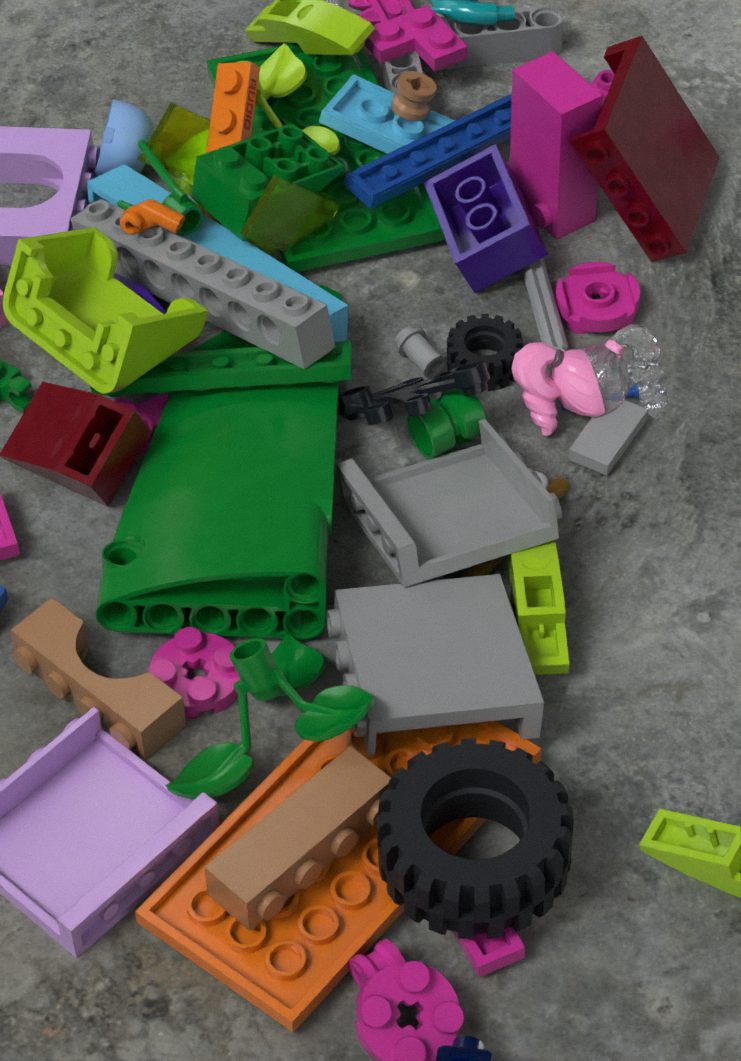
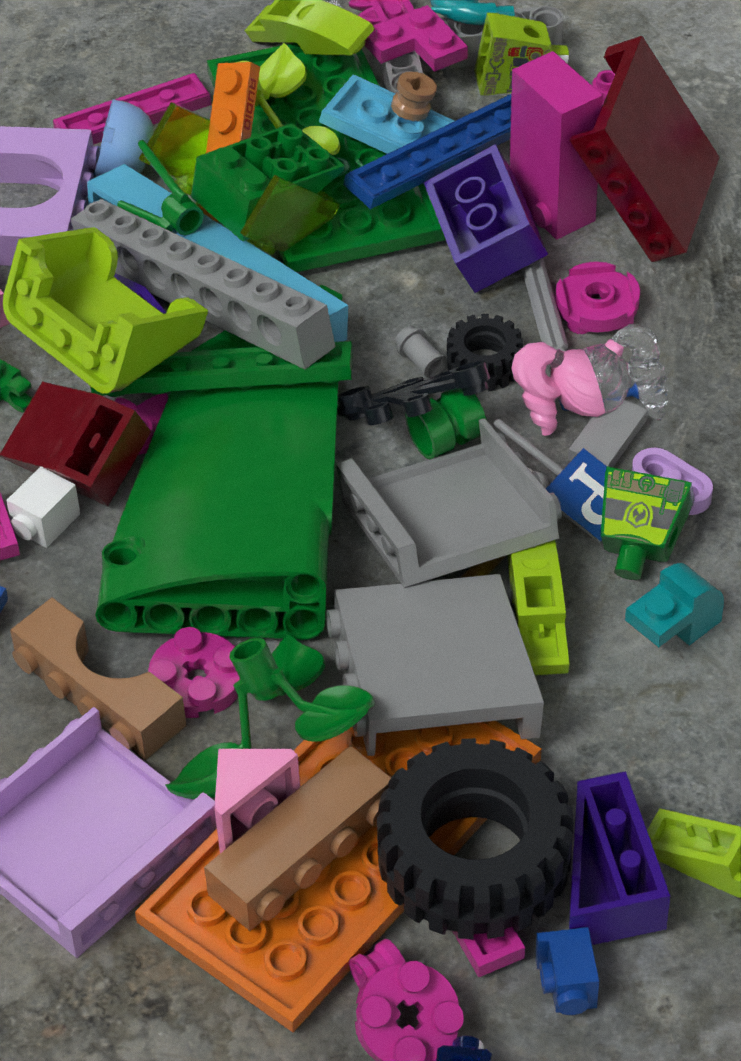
orange arm [120,199,185,235] -> none
none -> white brick [6,467,80,548]
none -> dark pink tile [53,73,211,145]
none -> bright pink slope [215,749,300,853]
none -> lime torso [474,12,569,95]
none -> blue piece [494,419,607,544]
none -> blue brick [535,927,599,1015]
none -> dark purple wedge [569,771,670,945]
none -> torso [601,466,694,580]
none -> teal brick [625,563,724,648]
none -> lavender plate [632,448,713,515]

